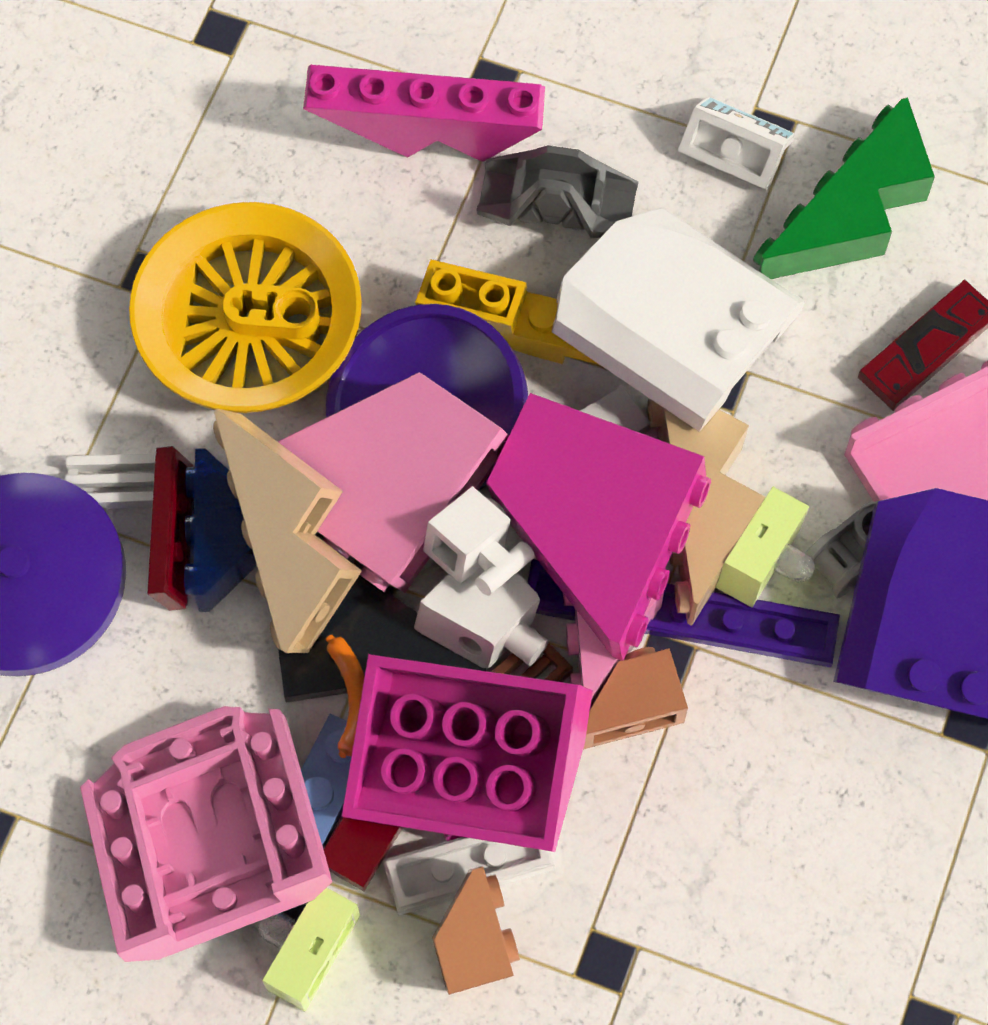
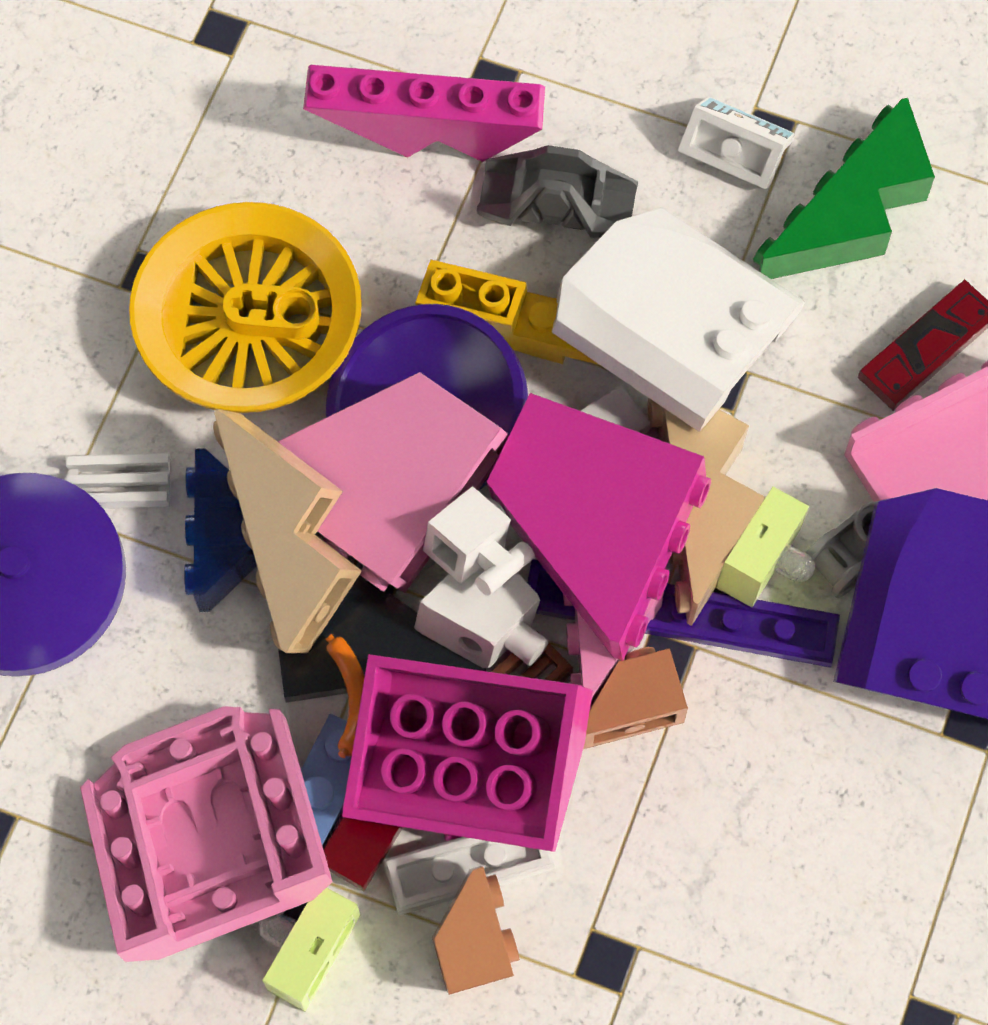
dark red tile [147,446,195,611] -> none

